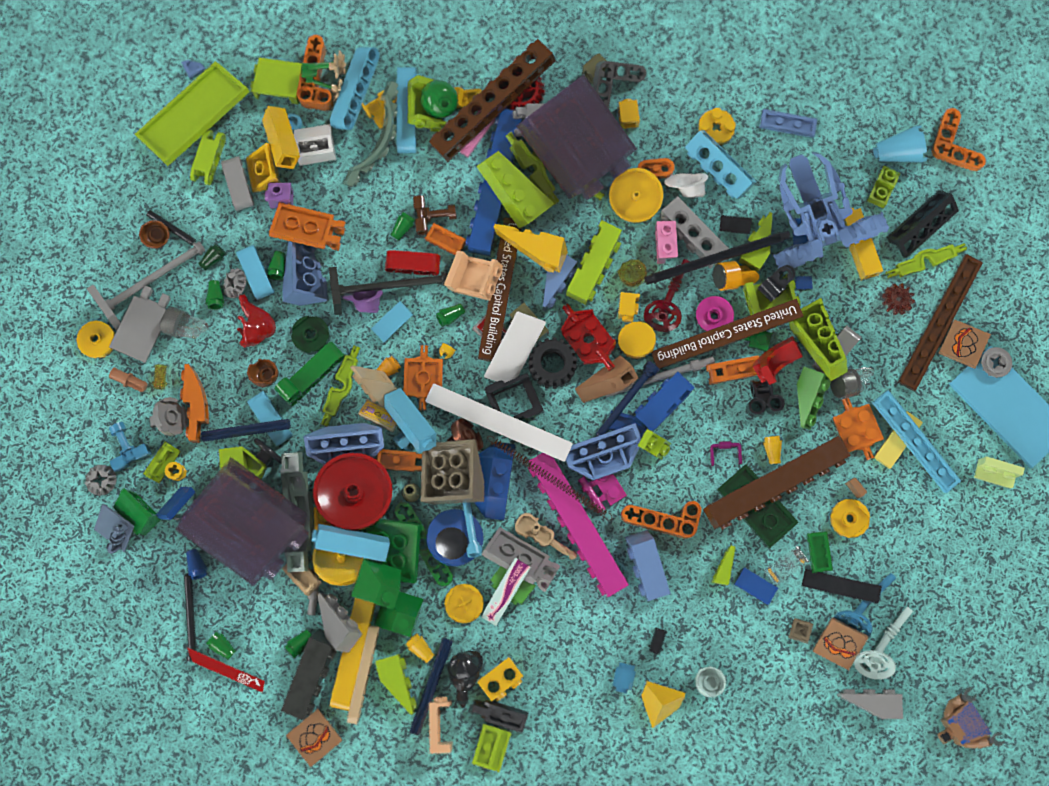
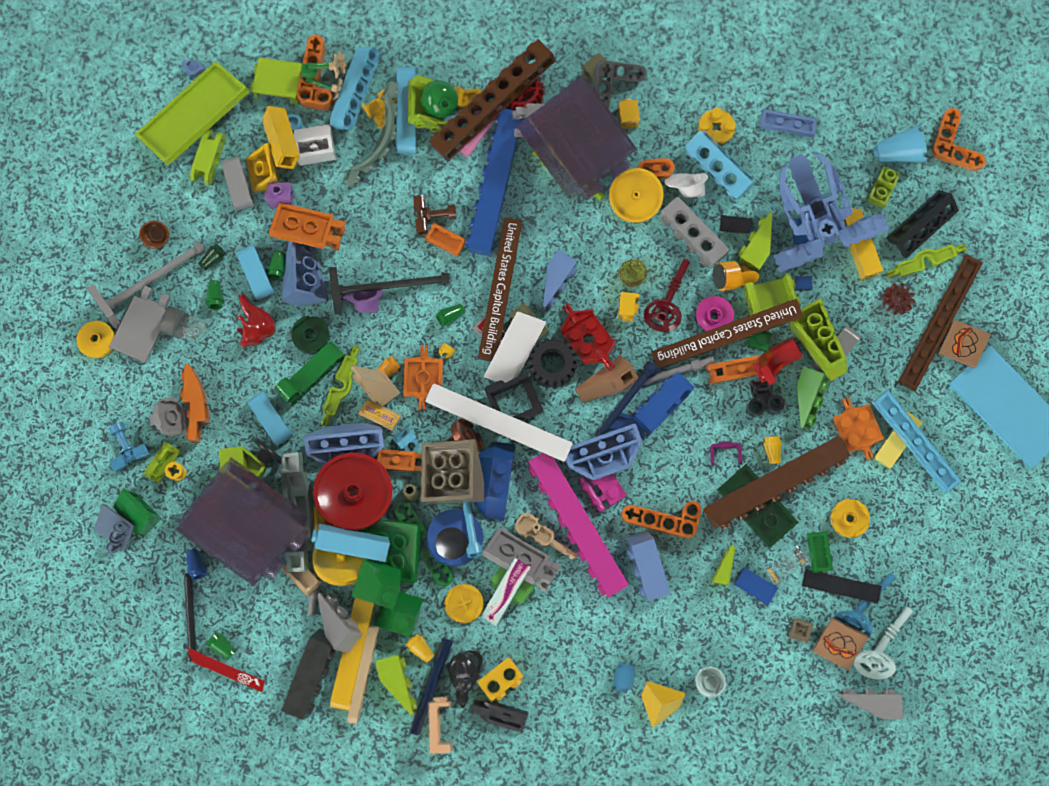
light grey gear [85,465,117,496] -> none
nougat axle [109,367,148,392] -> none
black bar [146,210,196,246] -> none
clear yellow pin [152,364,167,390] -> none
blue tile [156,487,195,520] -> none
dark blue axle [201,419,291,442] -> none
light grey gear [222,268,246,298] -> none
dark orange hair [247,359,279,388] -> none
green cone [284,629,312,659] -> none
medium nougat tile [286,709,343,767] -> none
medium azure slope [371,301,414,342] -> none
medium azure brick [384,388,436,454] -> none
red beam [385,250,441,276] -> none
green cone [390,212,415,241] -> none
light nougat panel [444,250,503,301] -> none
lime plate [472,724,511,773] -> none
lime wedge [476,151,555,229] -> none
piece [487,436,612,520] -> none
yellow wedge [494,224,568,273] -> none
lime piece [505,132,560,206] -> none
lime wedge [566,220,622,305] -> none
yellow tile [618,321,656,359] -> none
lime slope [638,429,671,460] -> none
black piece [644,231,790,285] -> none
black pin [648,628,667,655] -> none
bright pink bracket [655,221,678,264] -> none
black piece [757,265,796,302] -> none
clear piece [830,367,874,399] -> none
medium nougat tile [845,477,867,499] -> none
medium nougat torso [937,687,1005,749] -> none
yellowish green bracket [974,456,1025,489] -> none
light grey gear [980,347,1012,378] -> none

